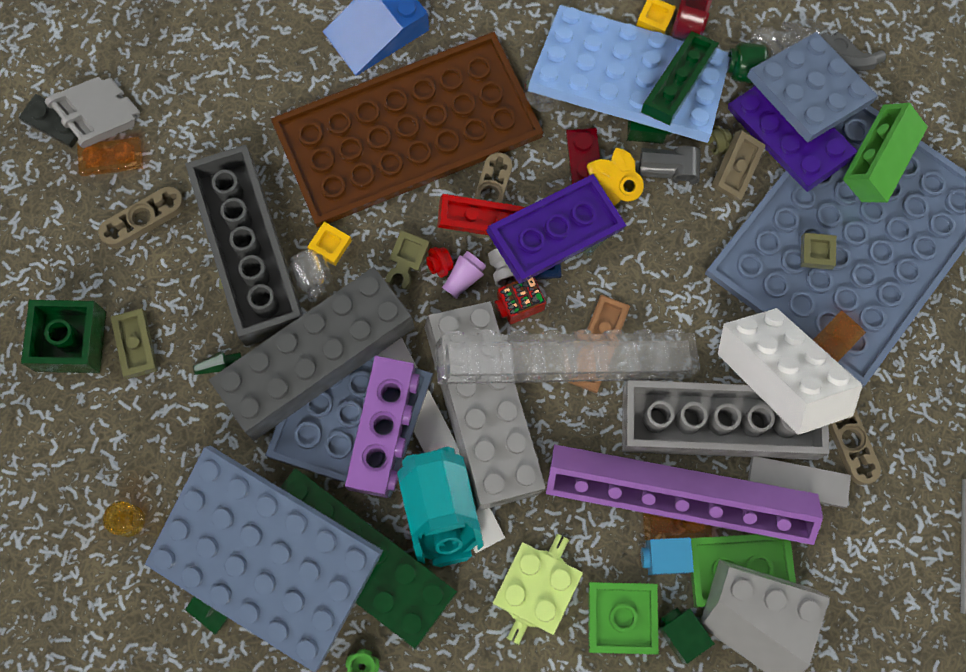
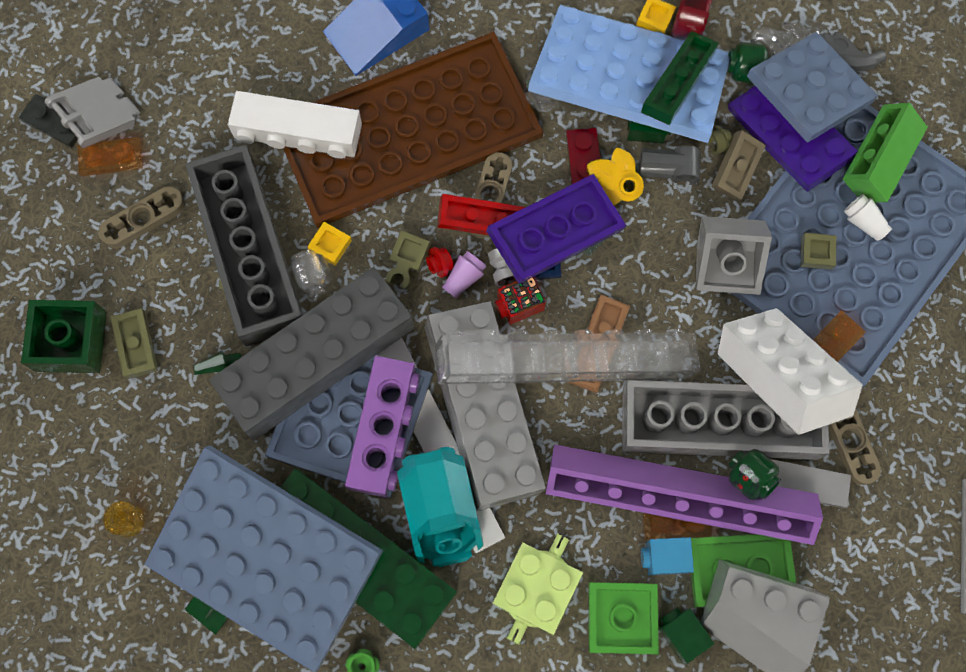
none -> white brick [228,91,362,158]
none -> light grey slope [696,216,772,295]
none -> dark green head [728,449,781,500]
none -> white cone [844,194,892,241]

